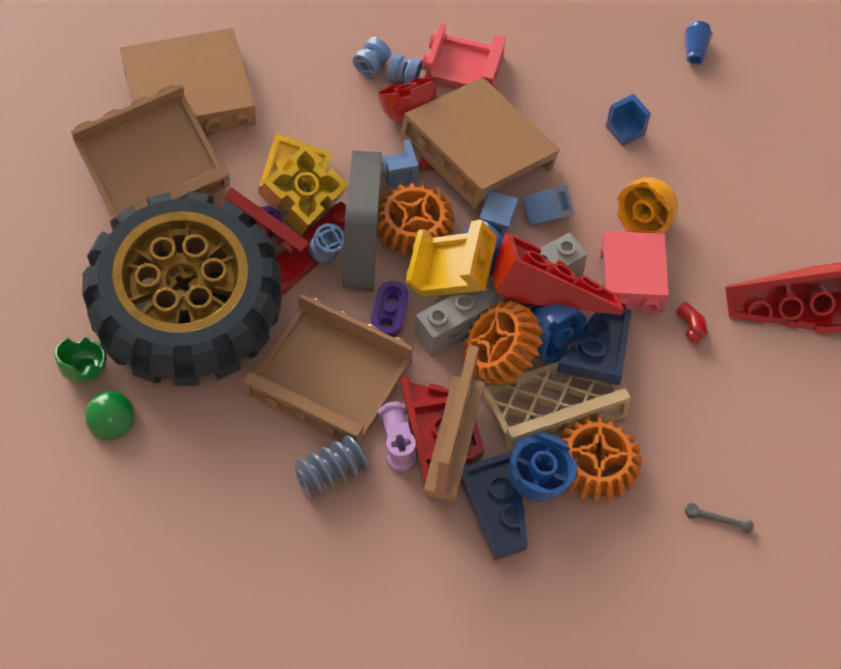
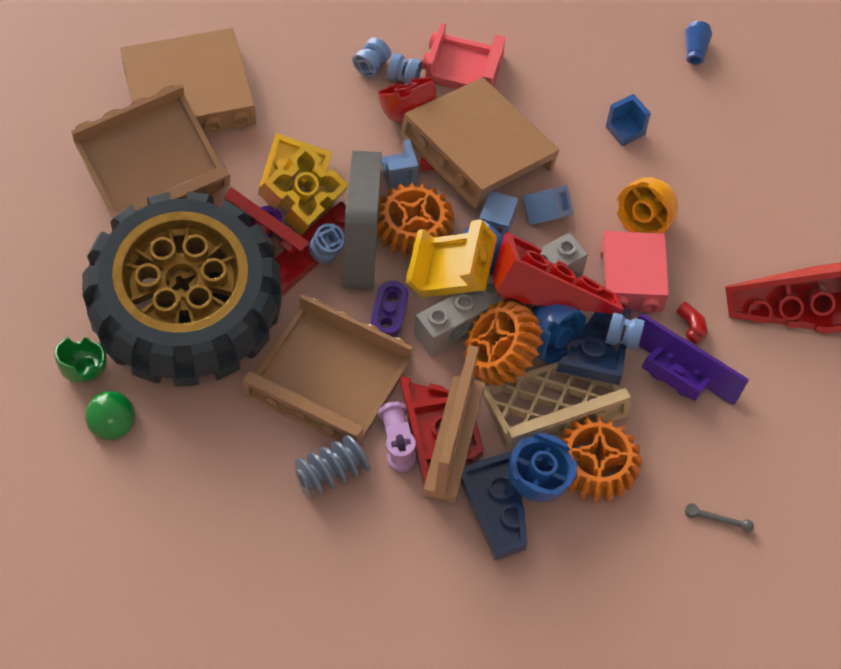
none -> medium blue wheel [605,312,645,351]
none -> dark purple bracket [637,314,749,405]

